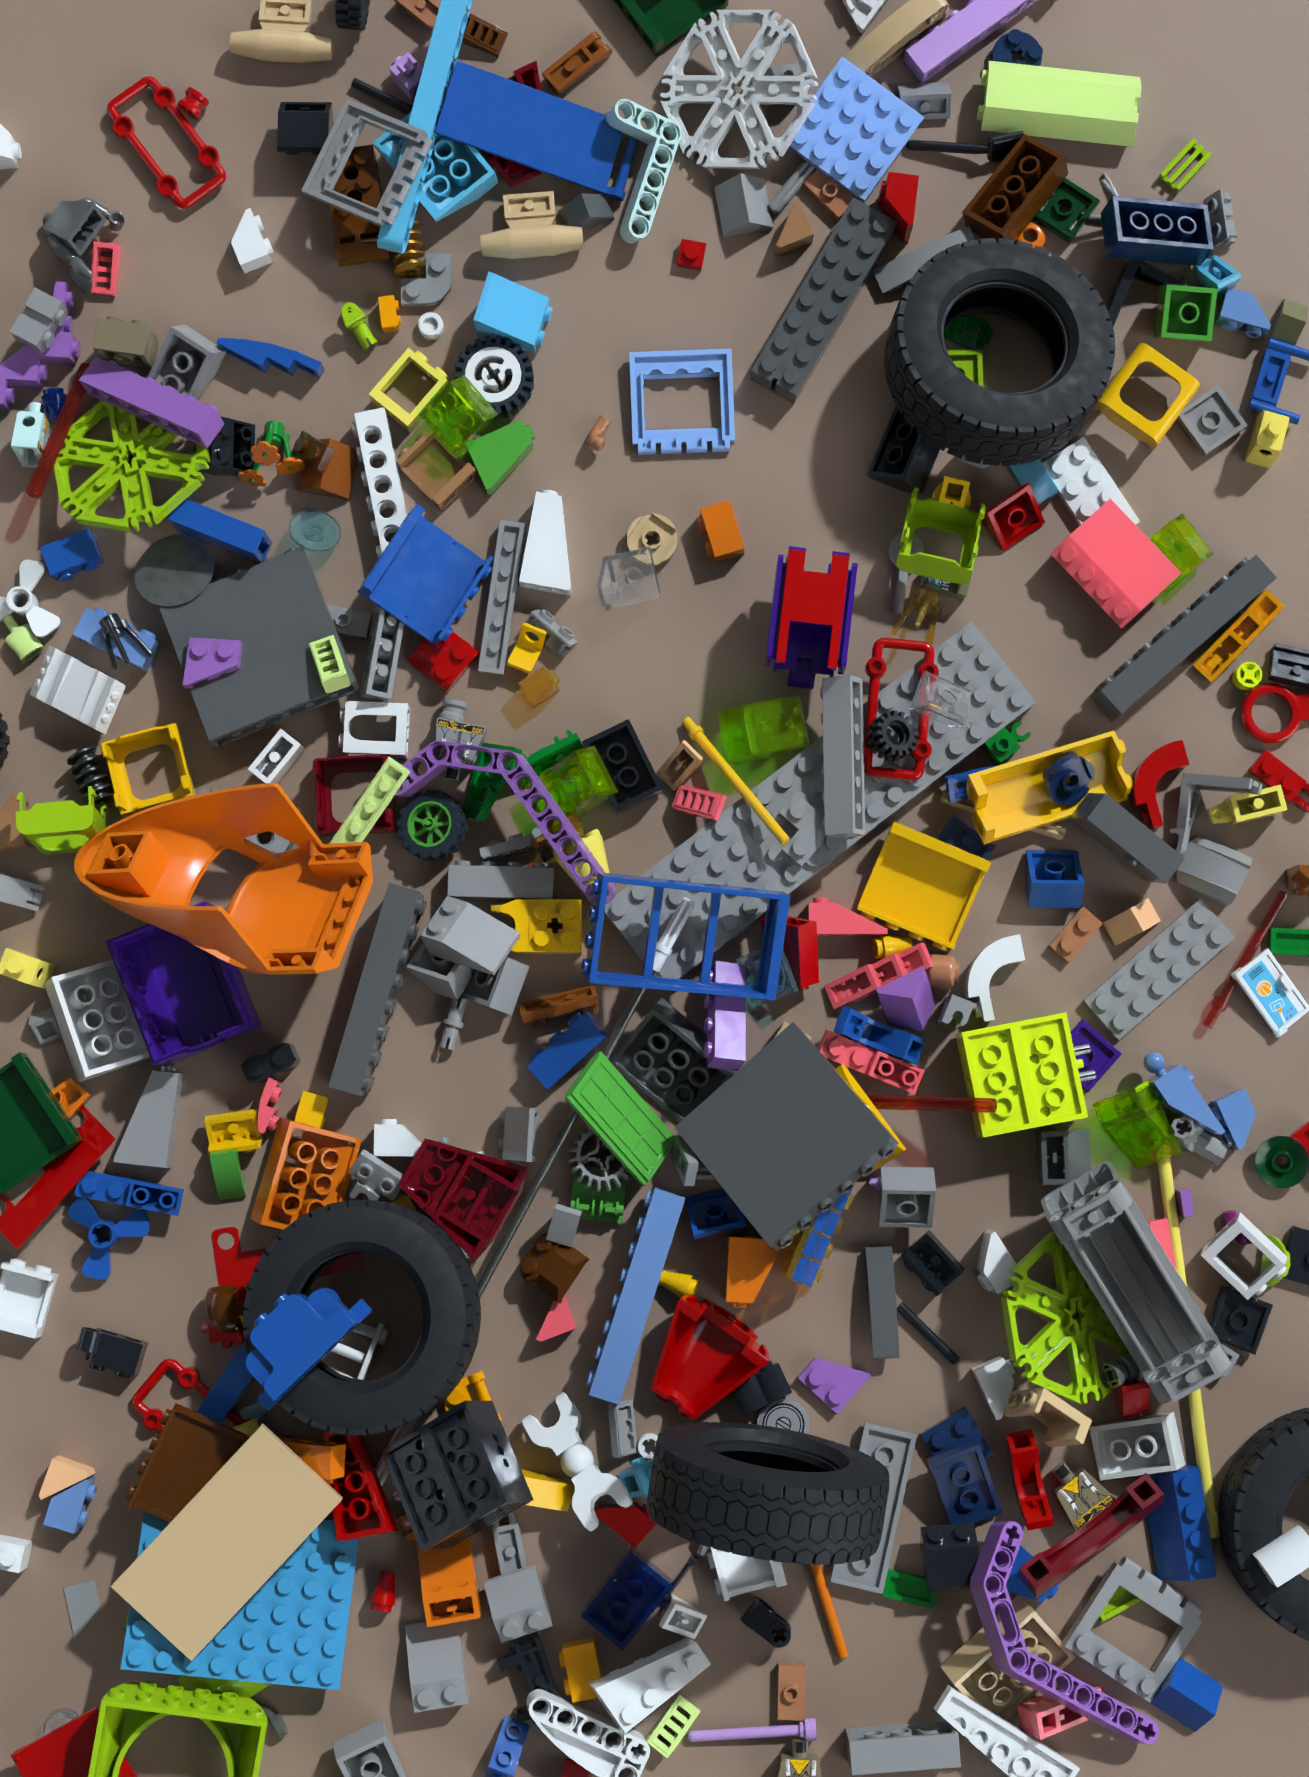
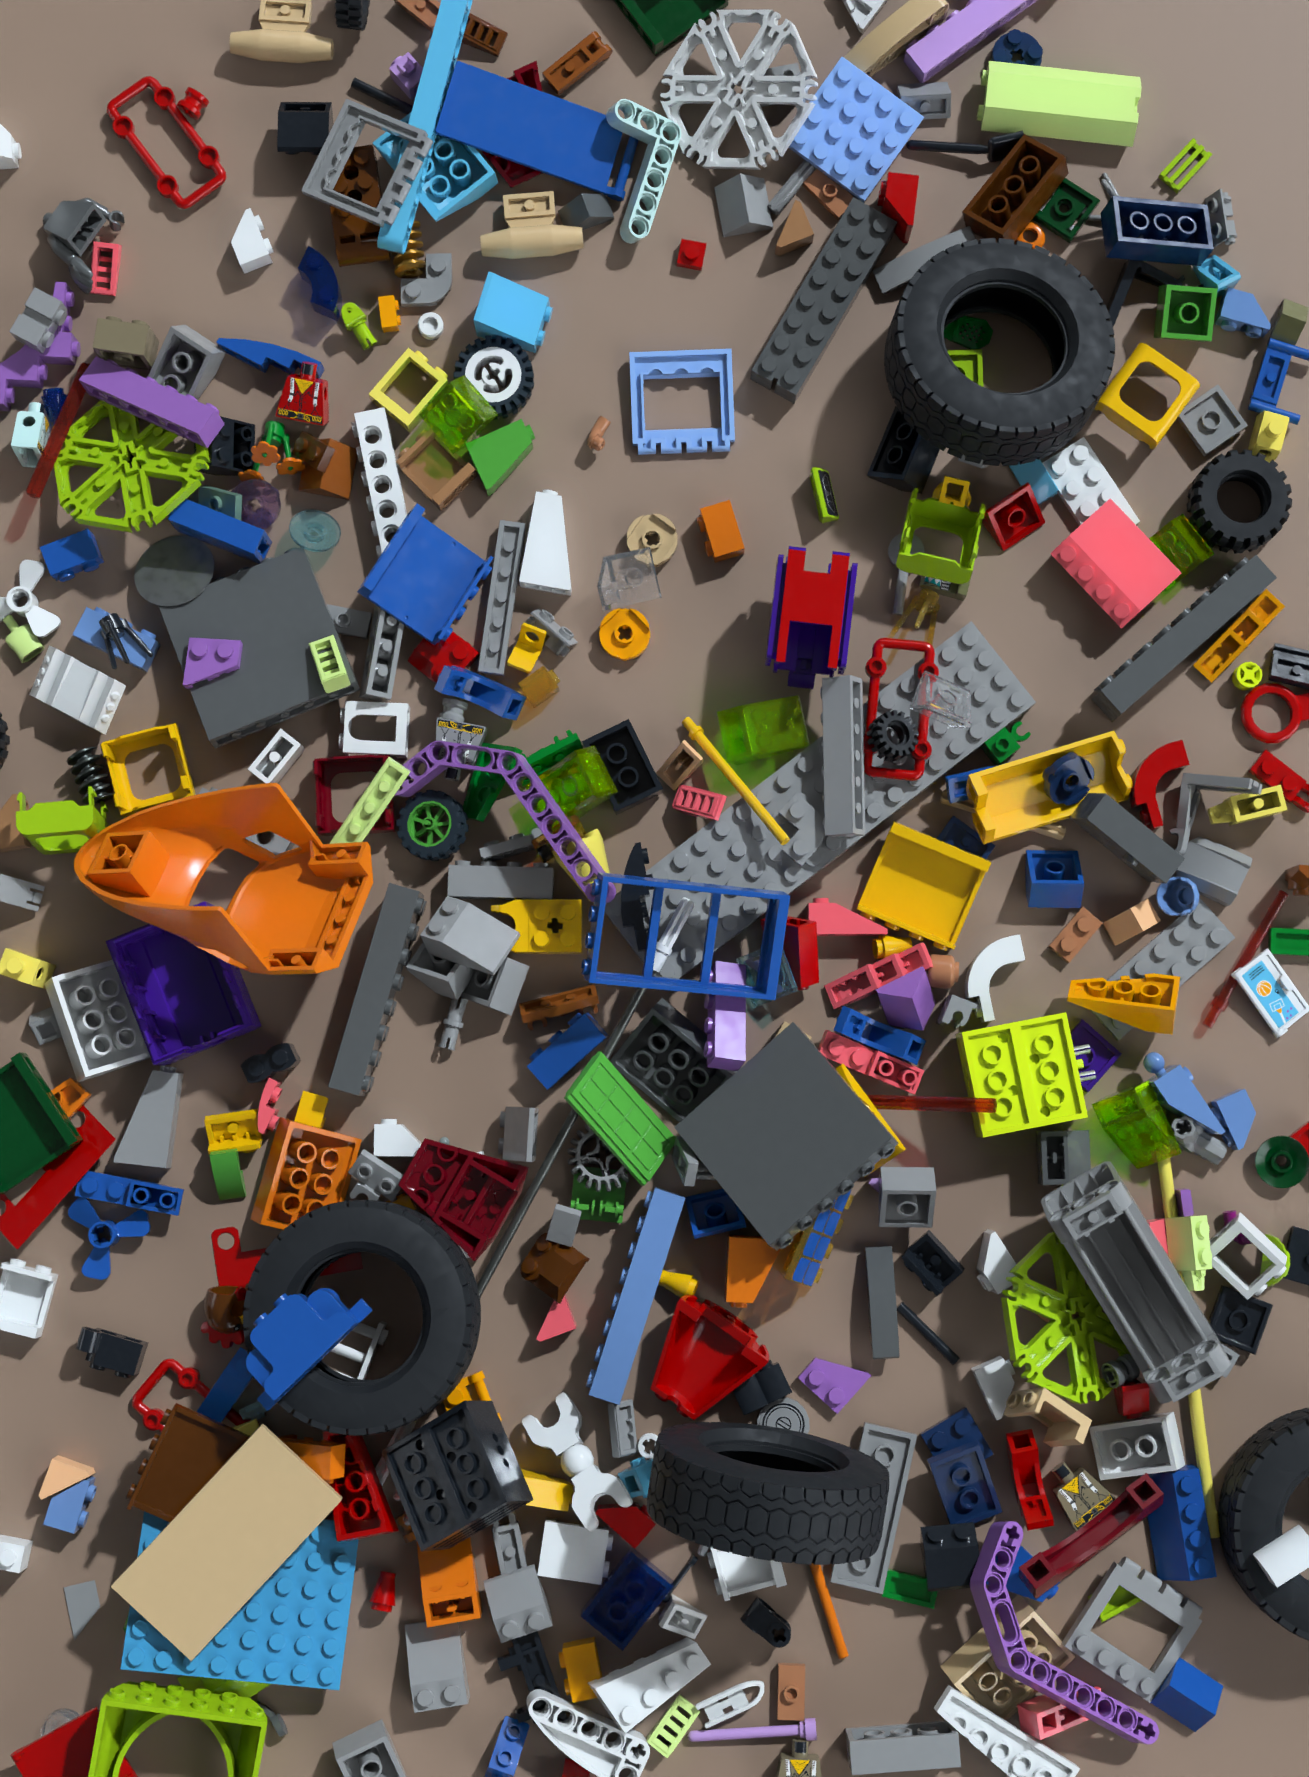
none -> sand green plate [198,485,242,520]
none -> clear purple plate [231,478,281,529]
none -> red torso [275,361,329,426]
none -> clear blue brick [298,246,342,321]
none -> blue arch [434,665,527,720]
none -> white panel [537,1517,614,1585]
none -> light orange plate [599,608,650,661]
none -> black slope [621,842,654,952]
none -> white piece [695,1680,765,1729]
none -> slope [809,467,839,523]
none -> light orange wedge [1067,973,1180,1035]
none -> medium blue hair [1156,877,1199,916]
none -> yellowish green hinge [1165,1215,1212,1291]
none -> black tyre [1187,449,1292,554]

